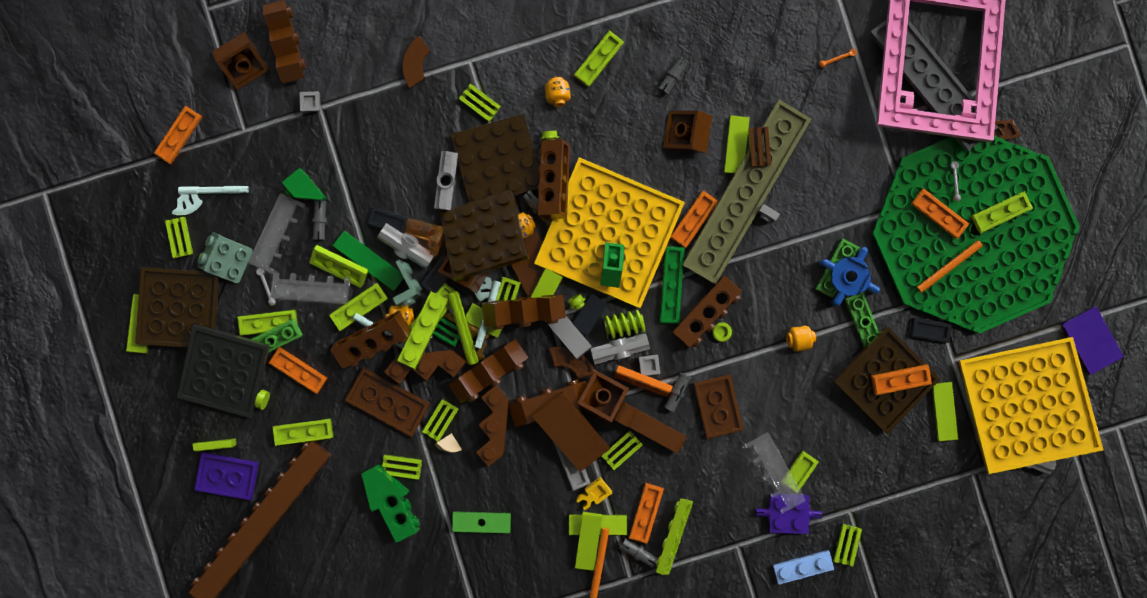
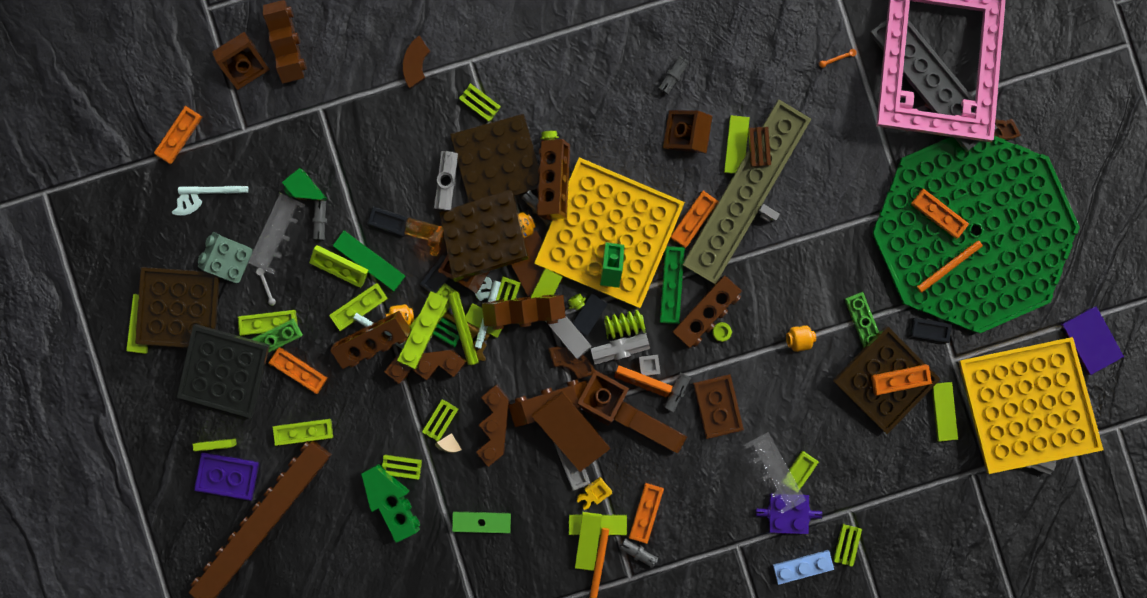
lime tile [165,217,193,258] -> none
lime tile [254,390,270,410] -> none
clear hinge [270,272,350,304] -> none
light grey plate [300,91,321,112] -> none
reddish brown tile [345,367,431,437] -> none
light grey piece [377,223,435,269] -> none
sand green bracket [393,260,422,307] -> none
reddish brown brick [448,339,528,404] -> none
light orange head [545,77,571,107] -> none
lime tile [574,30,624,88] -> none
lime tile [602,430,643,470] -> none
lime plate [656,499,693,575] -> none
bright green tile [815,238,860,298] -> none
blue plate [818,247,880,306] -> none
light grey hinge [950,161,961,202] -> none
lime tile [971,191,1033,233] -> none

